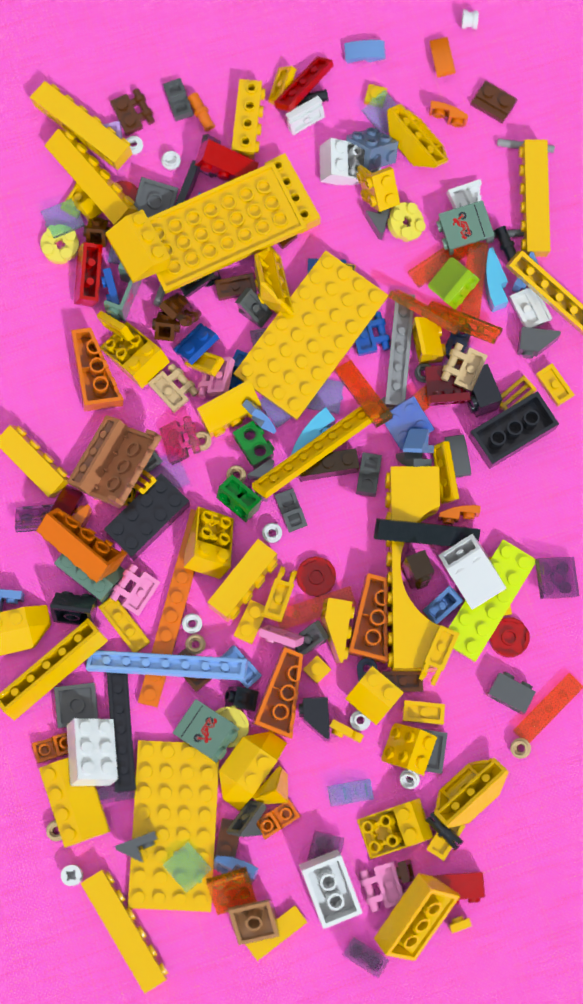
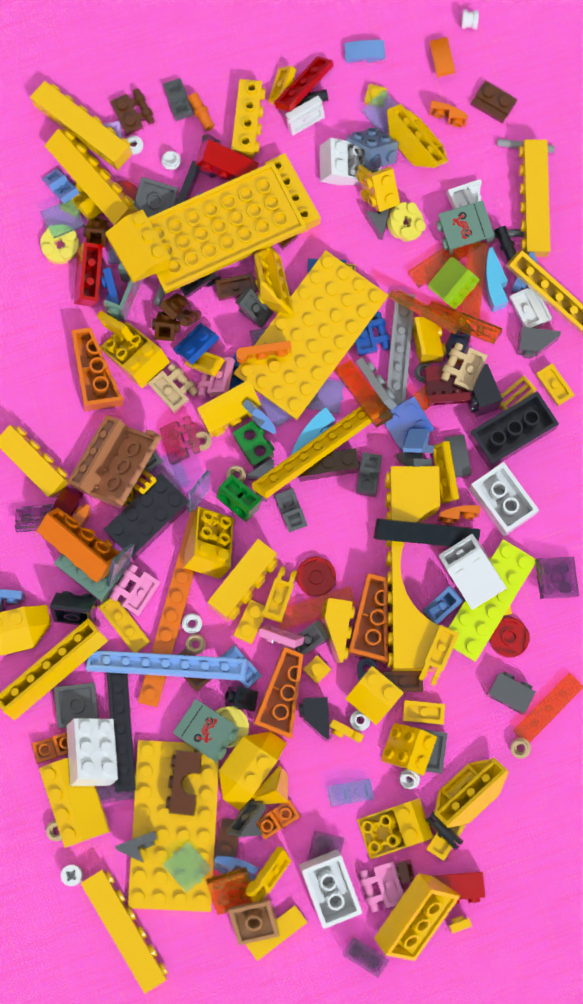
white plate [262,523,282,543] -> none
dark brown brick [402,550,434,590] -> none
none -> medium blue slope [41,168,80,204]
none -> clear light blue piece [106,543,134,587]
none -> reddish brown arch [166,750,202,816]
none -> clear light blue piece [187,470,210,513]
none -> orange plate [236,341,291,364]
none -> yellow hinge [245,846,291,902]
none -> light grey plate [356,357,398,410]
none -> white brick [469,462,539,537]

